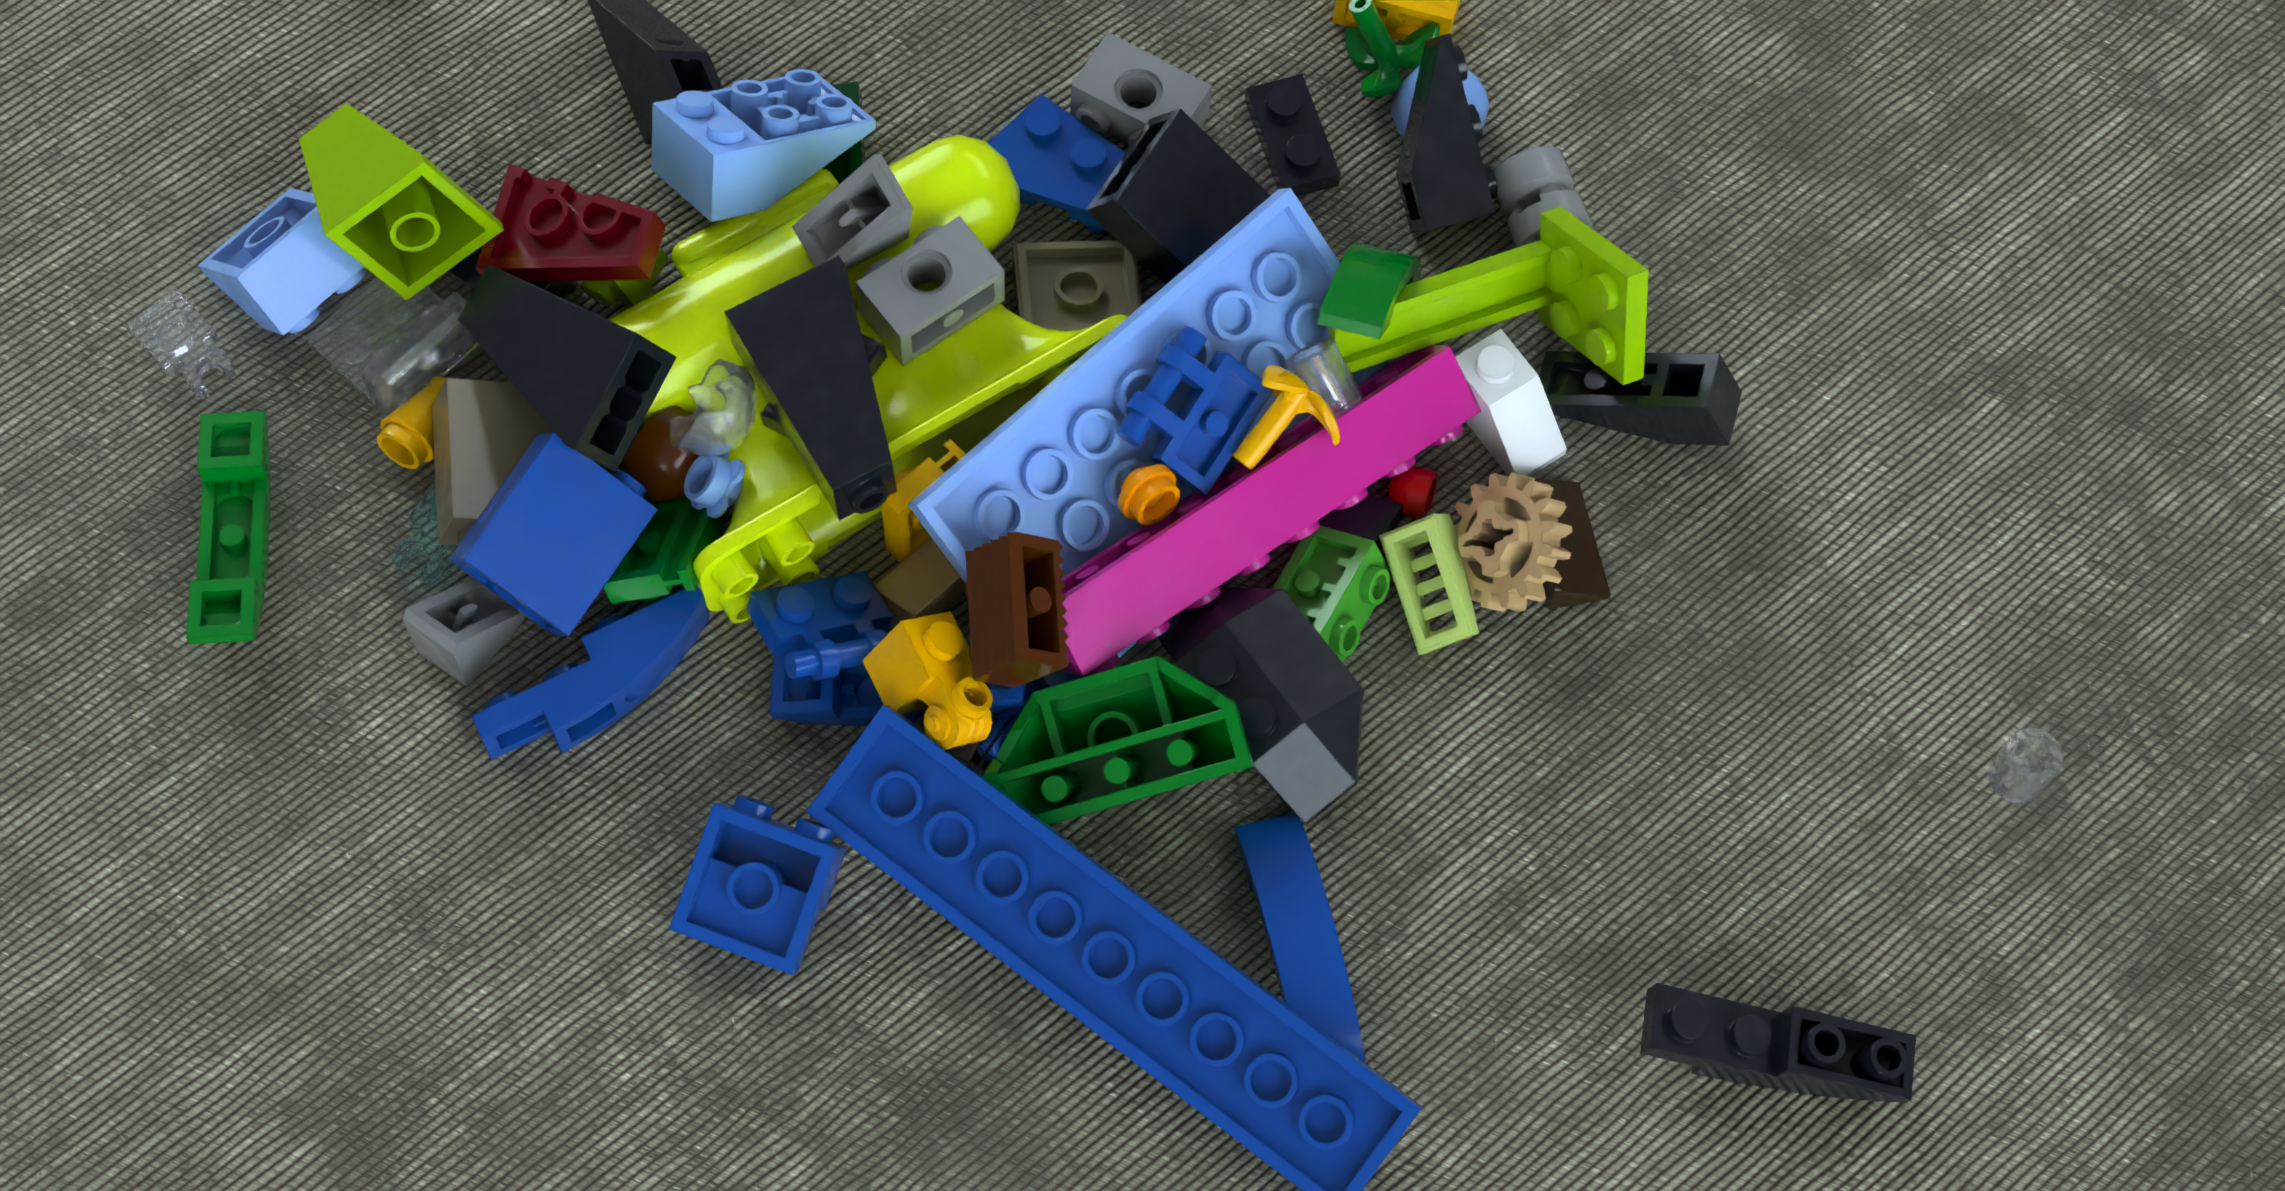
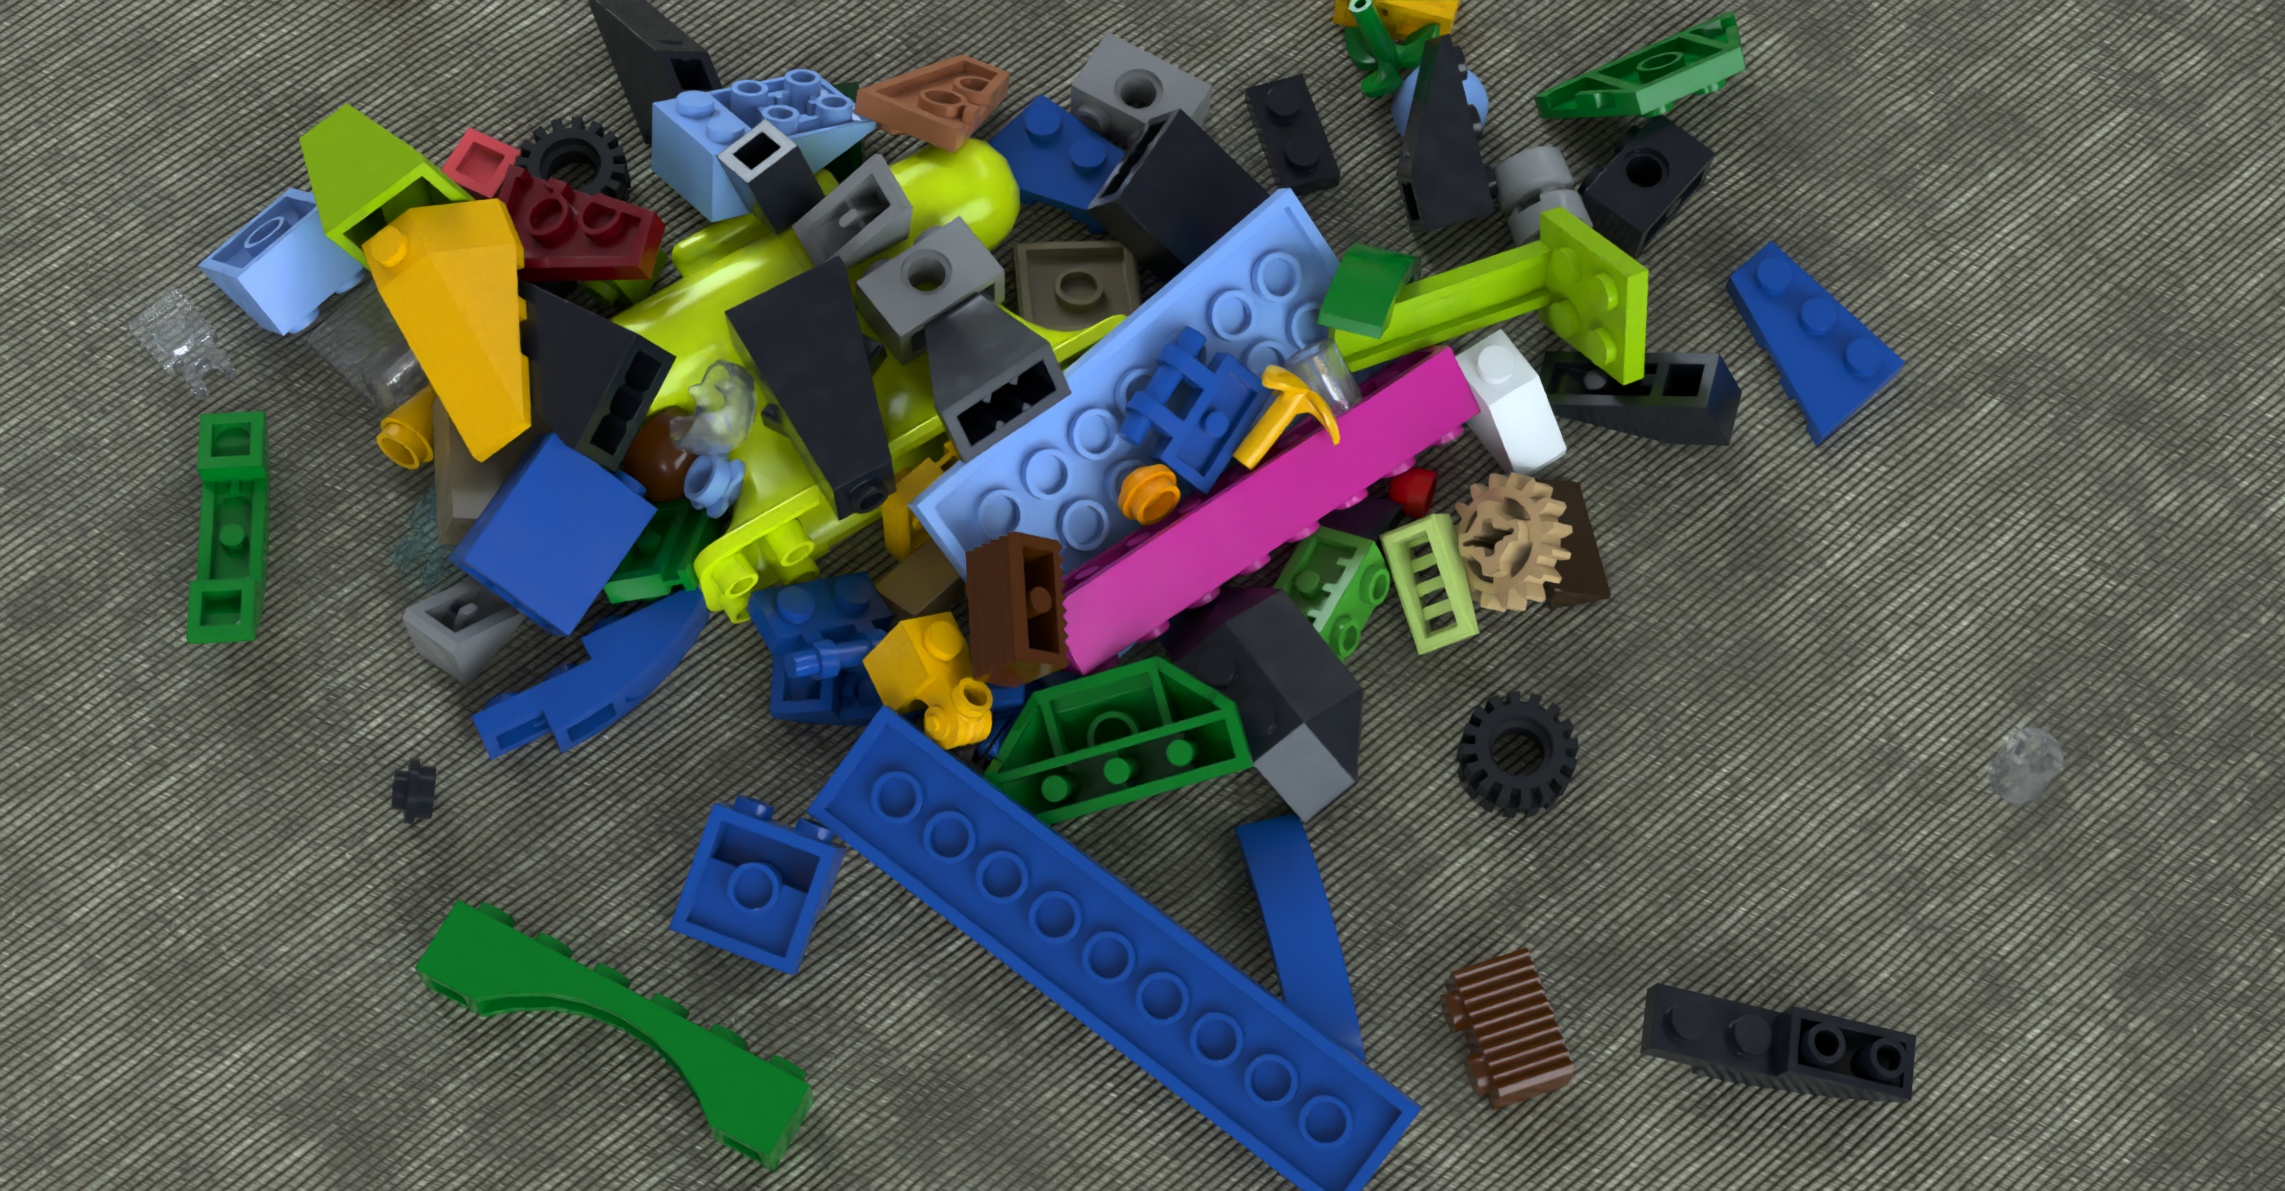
none -> yellow wedge [361,198,532,463]
none -> black plate [391,758,436,824]
none -> green arch [415,900,814,1172]
none -> coral plate [441,127,522,201]
none -> black tyre [515,117,631,203]
none -> black brick [716,119,826,235]
none -> nougat wing [854,54,1011,153]
none -> black slope [924,292,1072,464]
none -> reddish brown brick [1440,948,1575,1110]
none -> black tyre [1456,691,1579,818]
none -> green wing [1533,11,1746,119]
none -> black brick [1577,114,1715,259]
none -> blue wing [1725,241,1905,447]

